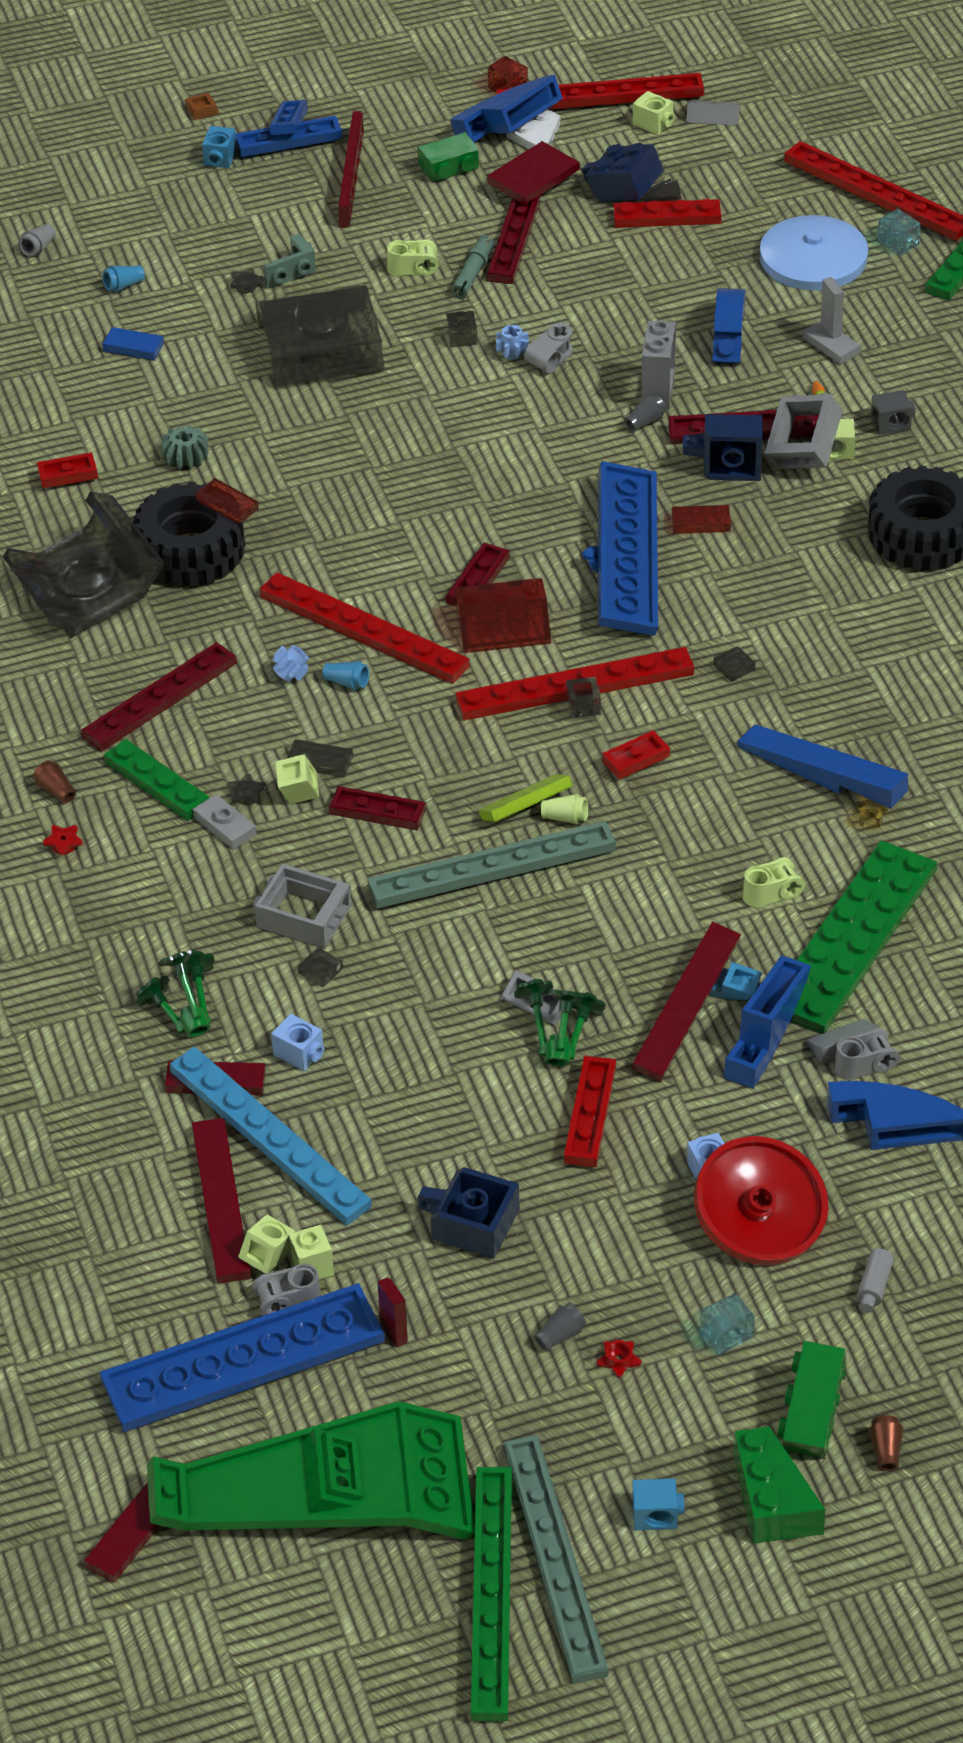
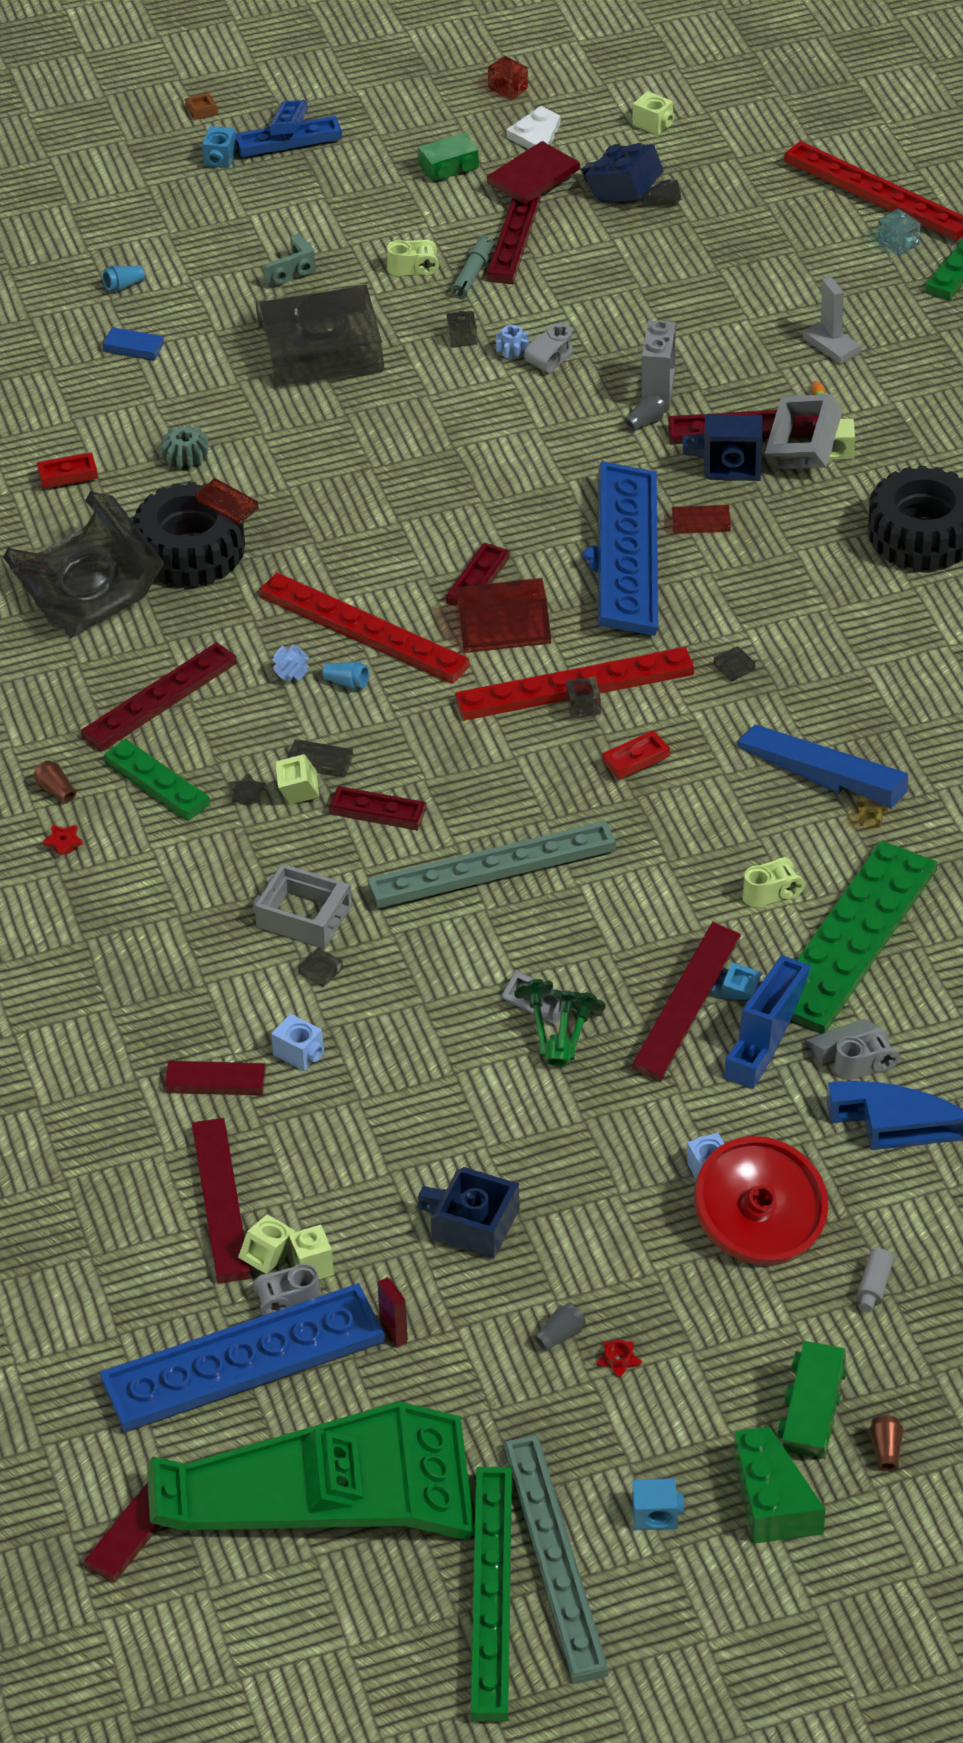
light grey cone [19,224,56,256] -> none
plant [136,949,215,1038] -> none
dark azure plate [170,1046,372,1226] -> none
light grey plate [193,794,257,850] -> none
clear smoke plate [230,268,264,294] -> none
dark red tile [338,111,364,228] -> none
blue slope [450,75,563,143] -> none
lime tile [478,774,572,822] -> none
red plate [496,73,704,109] -> none
yellowish green cone [541,794,588,825] -> none
red plate [564,1055,617,1168] -> none
red plate [614,199,721,228] -> none
light grey slope [686,100,740,125] -> none
clear light blue brick [698,1293,755,1355] -> none
blue arch [712,288,746,364] -> none
light blue dish [760,215,868,291] -> none
dark grey brick [871,390,916,435] -> none

